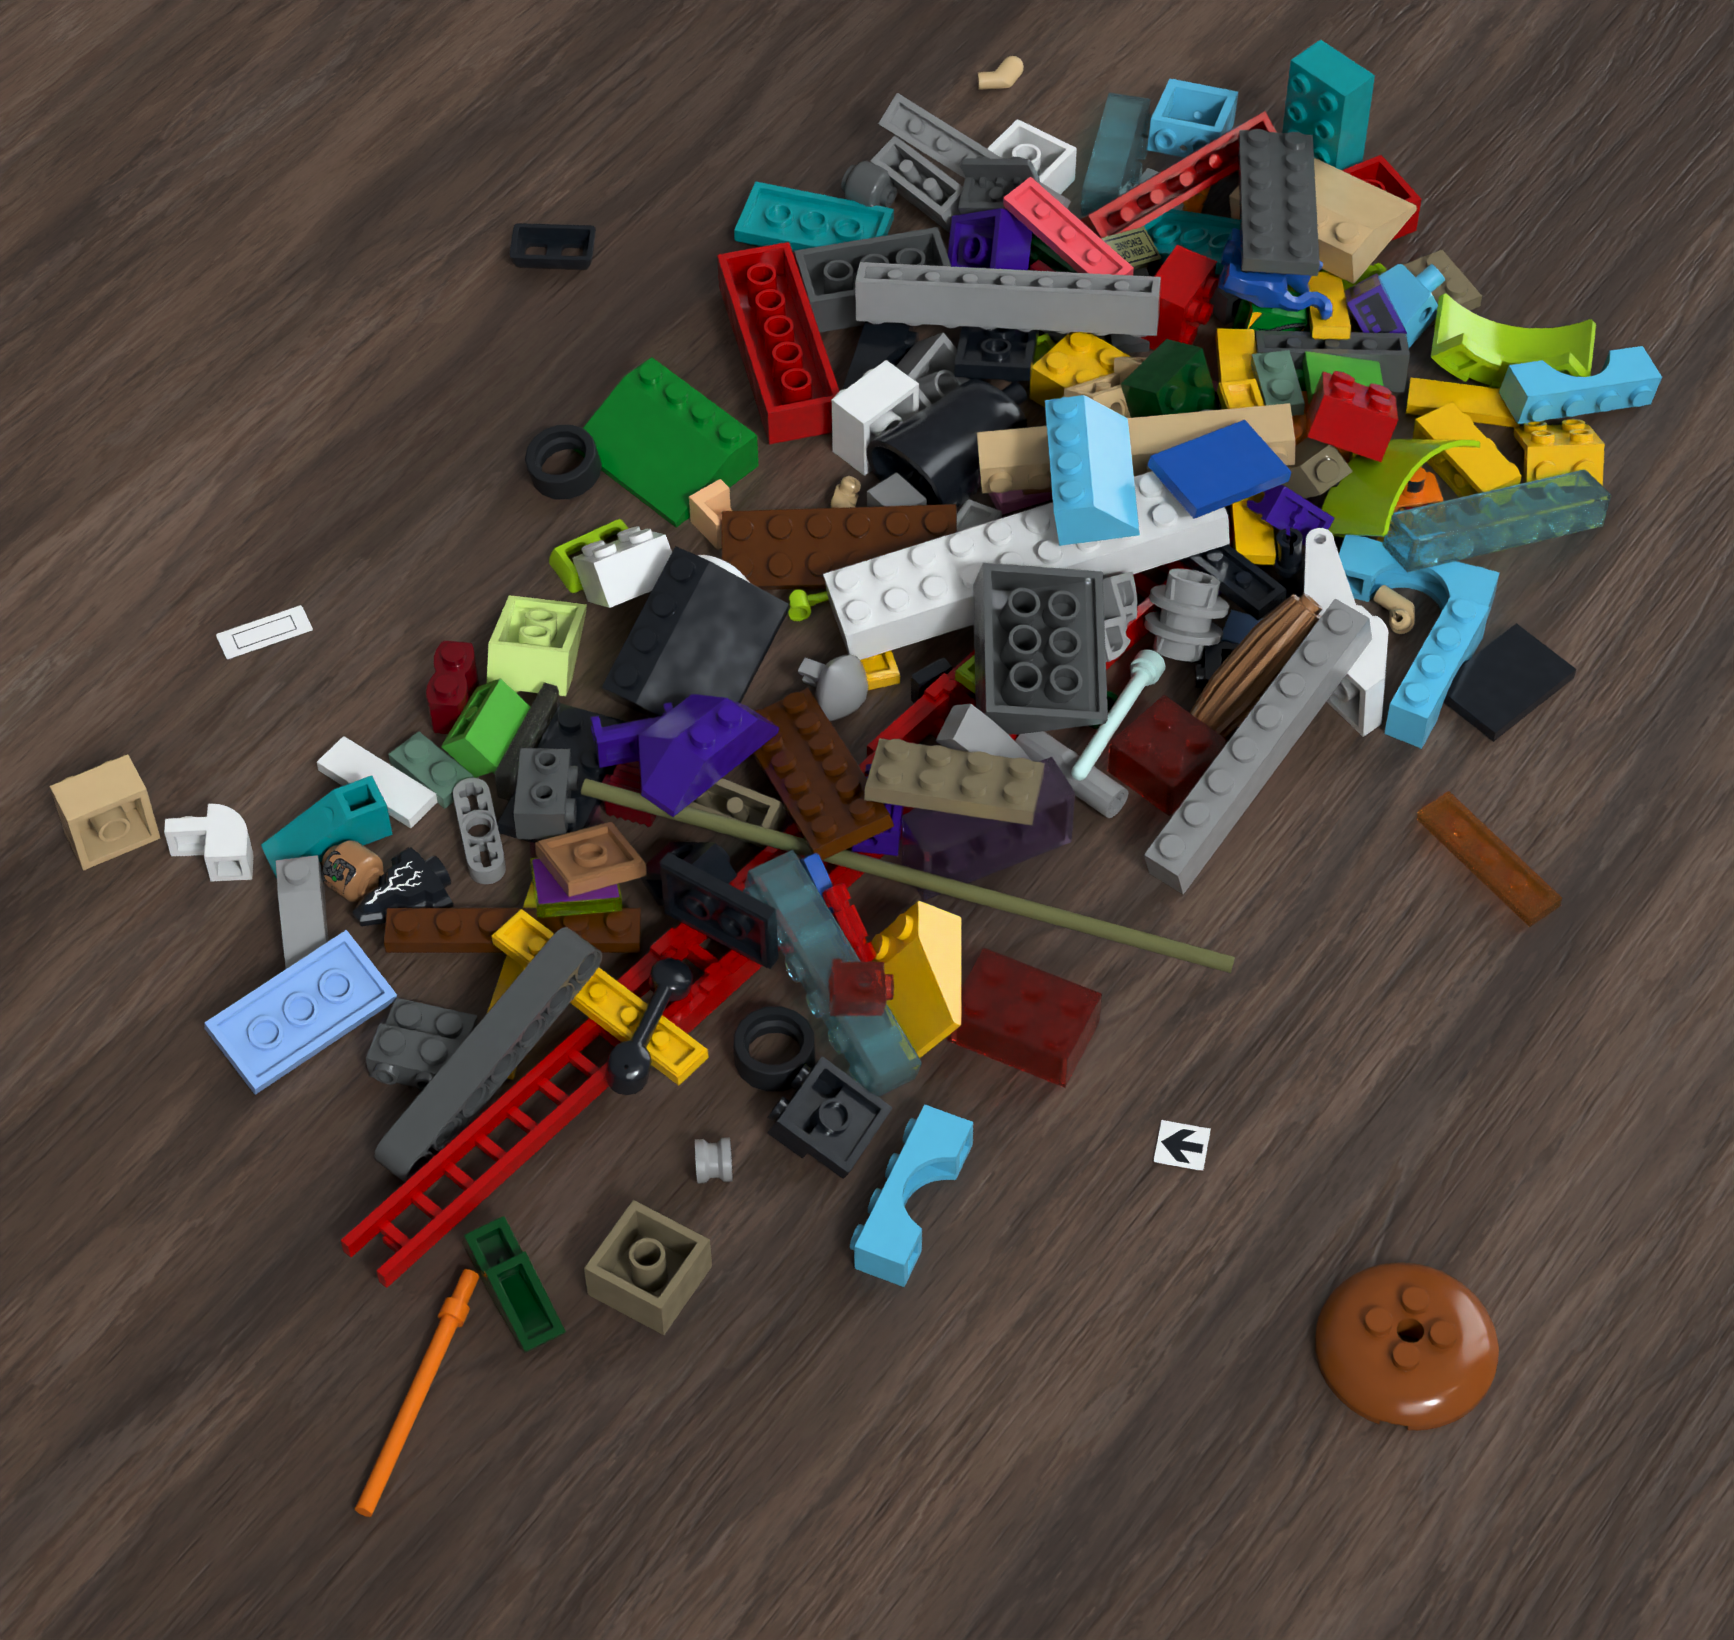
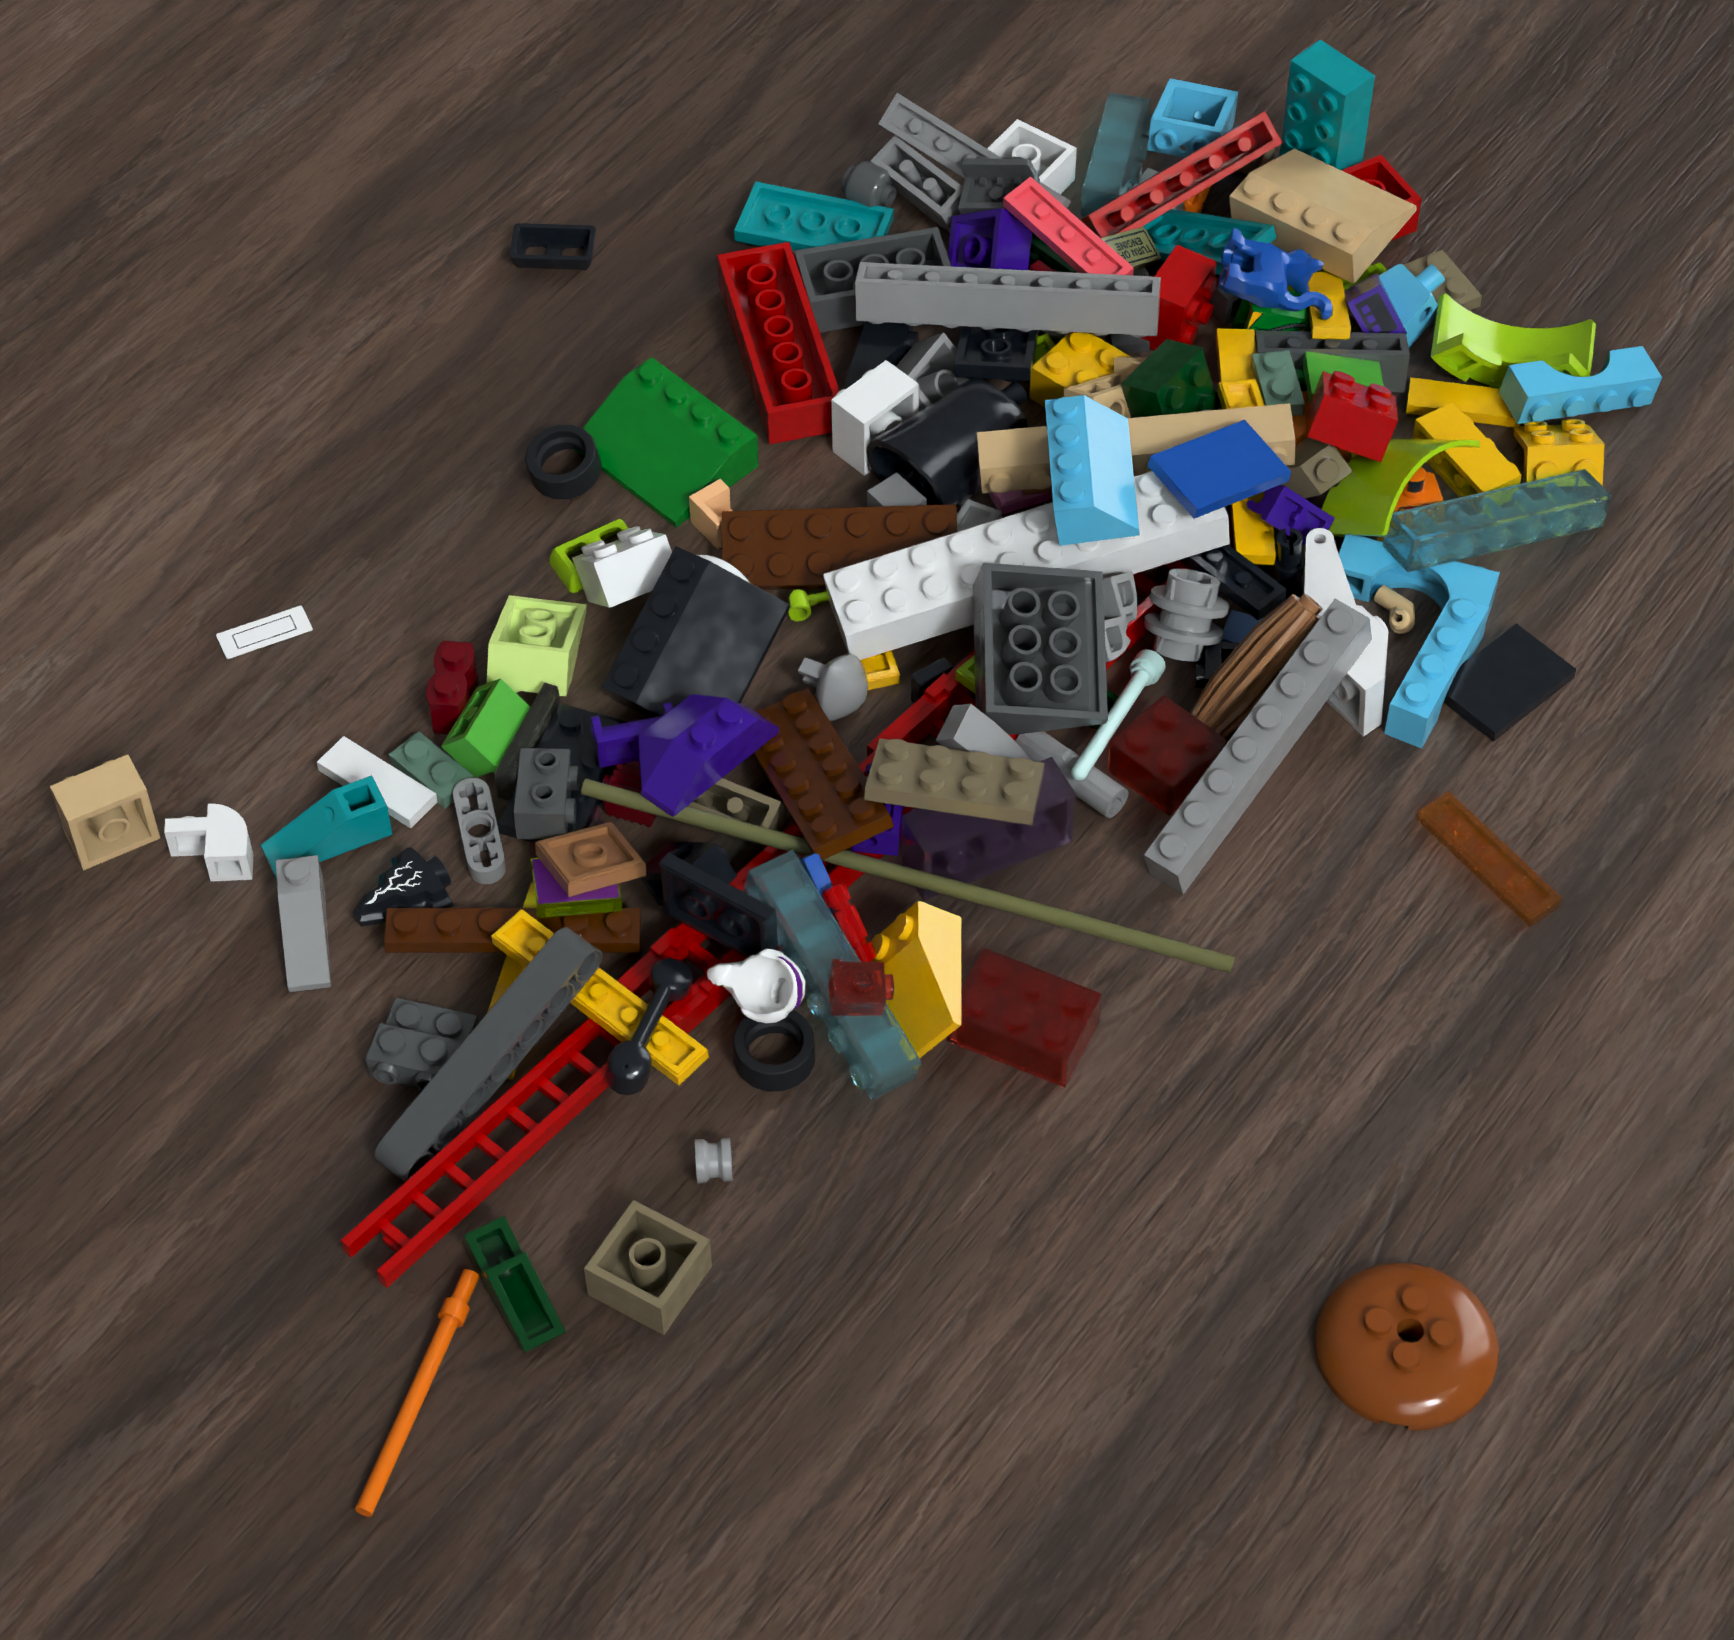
light blue plate [204,930,397,1095] -> none
medium nougat head [322,840,384,902] -> none
black plate [767,1056,893,1179] -> none
tan arm [830,476,861,508] -> none
medium azure arch [850,1104,973,1287] -> none
tan arm [977,56,1024,90] -> none
white sticker [1154,1120,1211,1171] -> none
dark grey plate [1238,129,1320,276] -> none
none -> white hair [707,949,805,1024]

